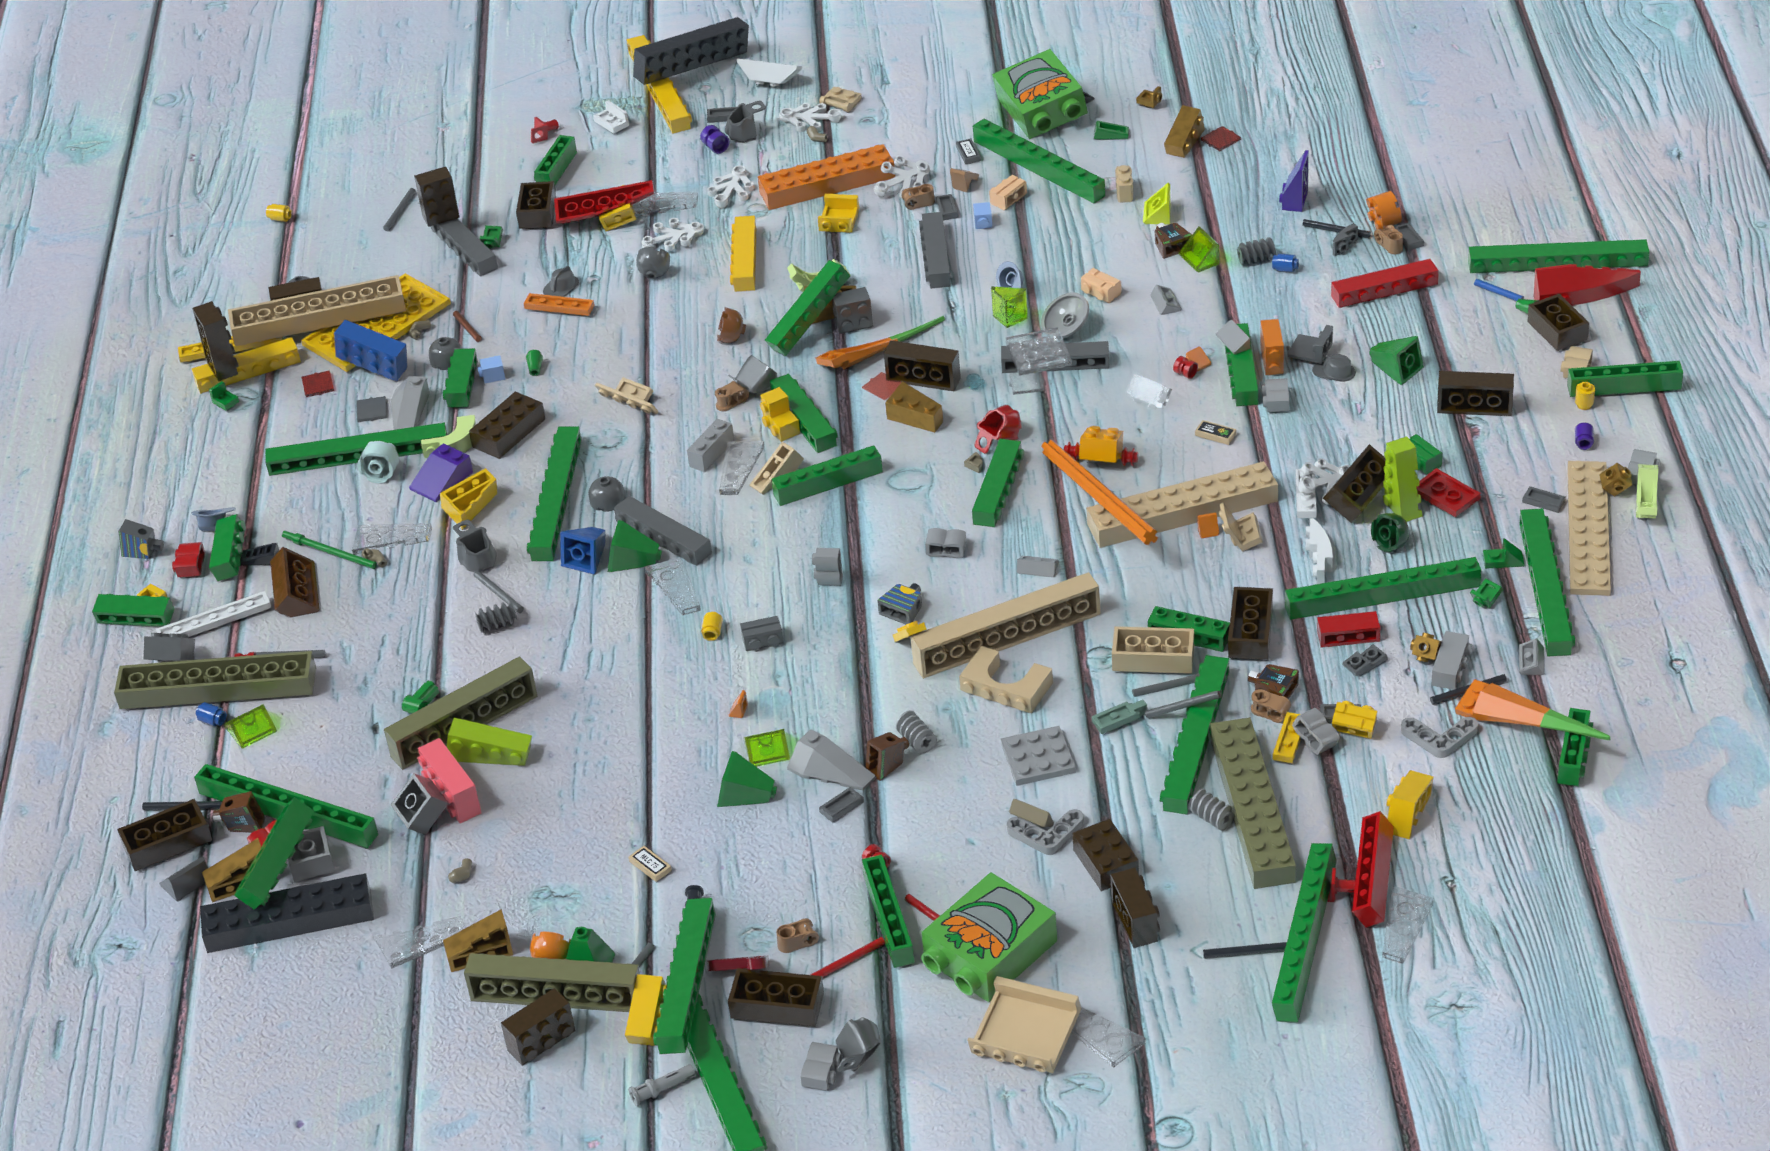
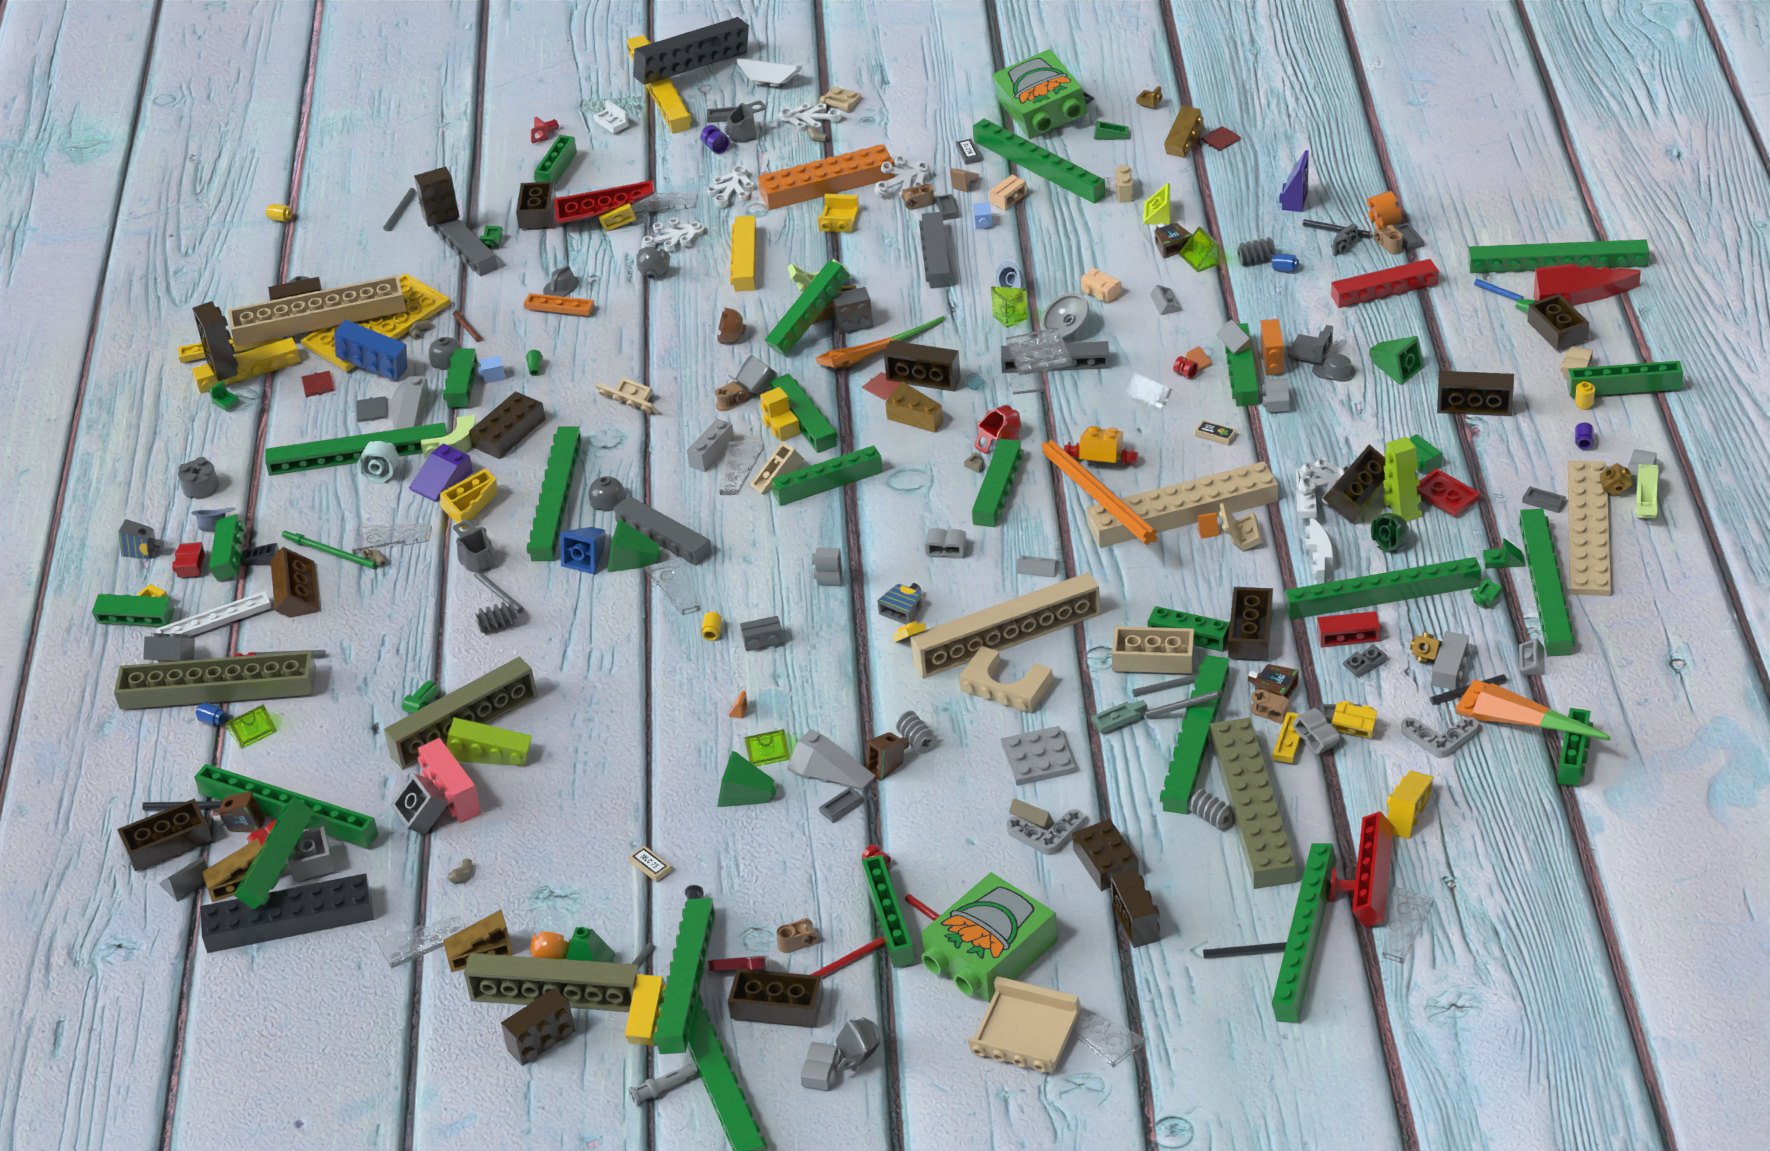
none -> dark grey brick [178,457,219,499]

